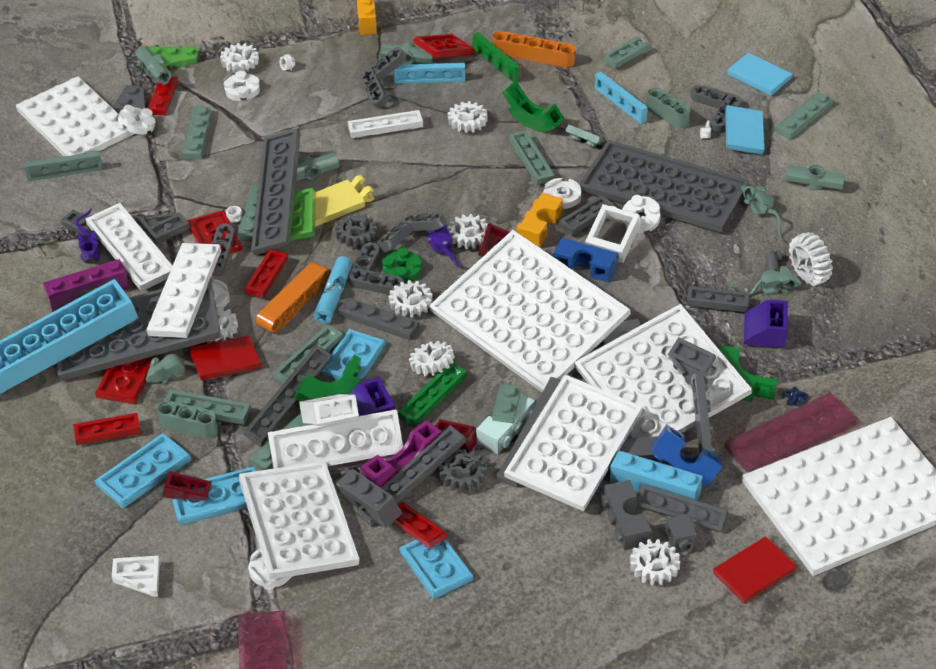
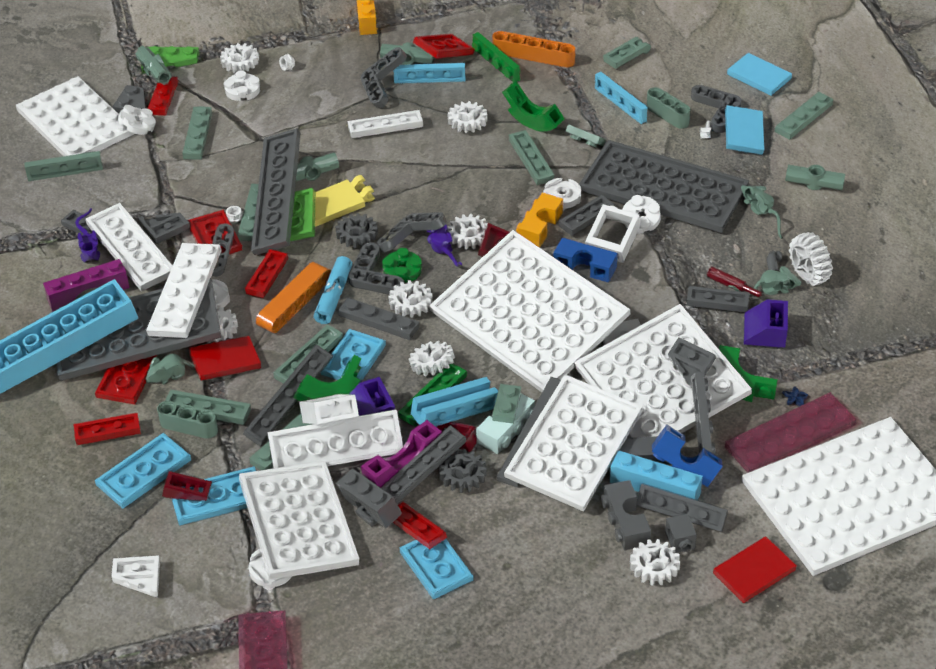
none -> medium azure brick [411,377,498,426]
none -> dark red axle [707,267,762,297]

